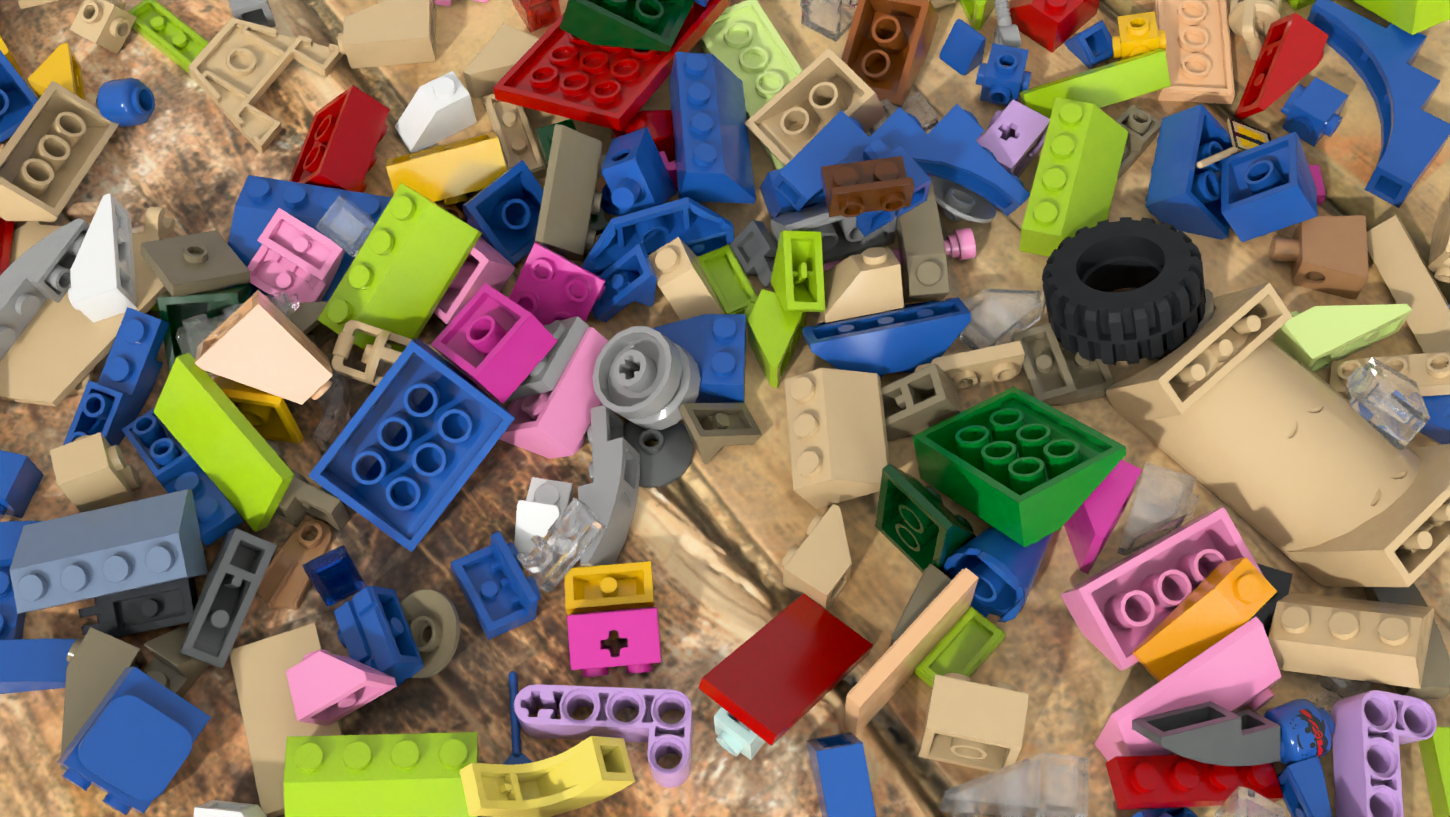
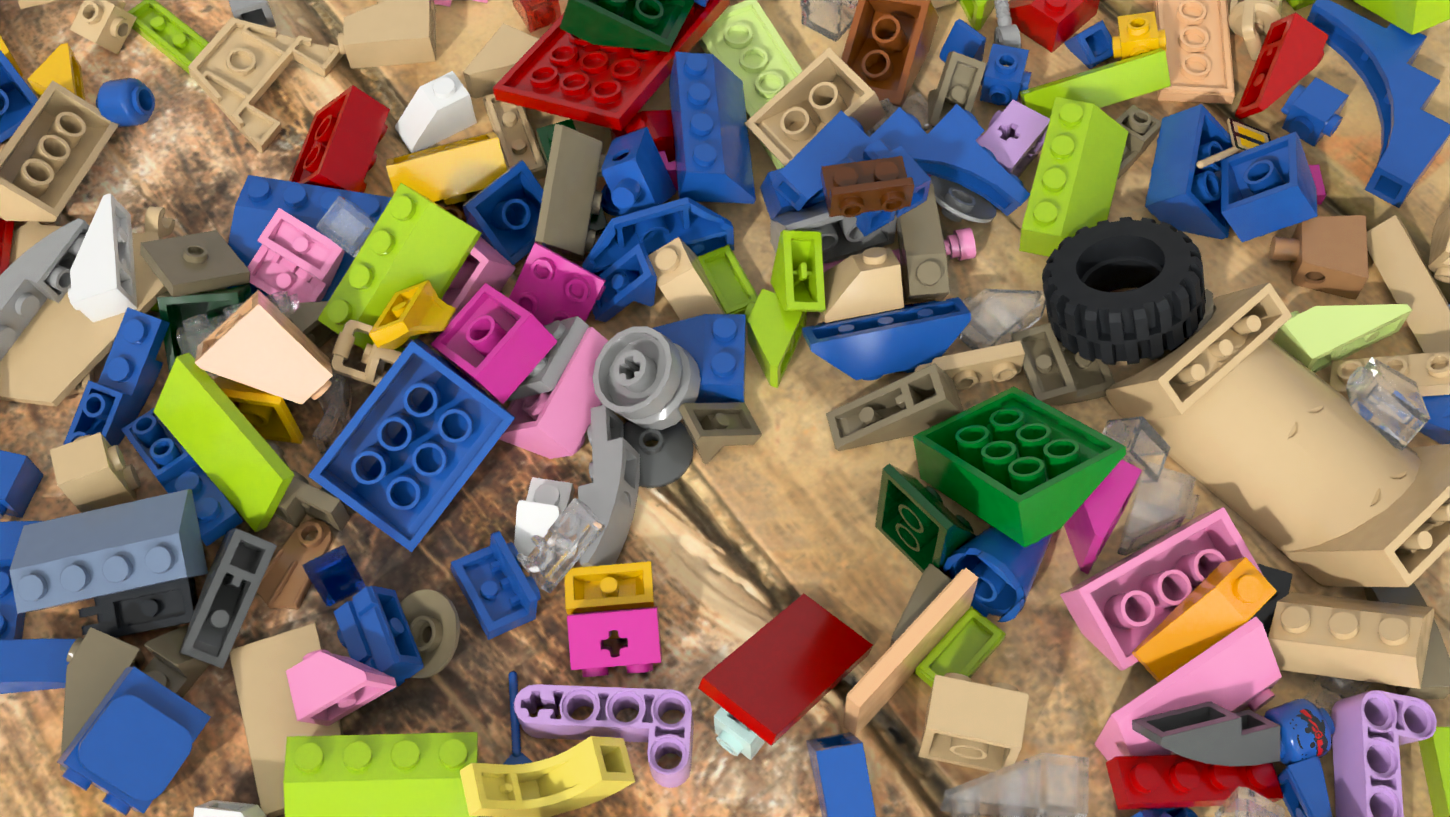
dark grey plate [729,220,778,287] -> none
tan slope [781,503,852,610] -> none
tan slope [784,368,890,509] -> none
none -> yellow slope [369,280,456,350]
none -> dark tan slope [928,51,987,126]
none -> clear slope [1102,416,1171,484]

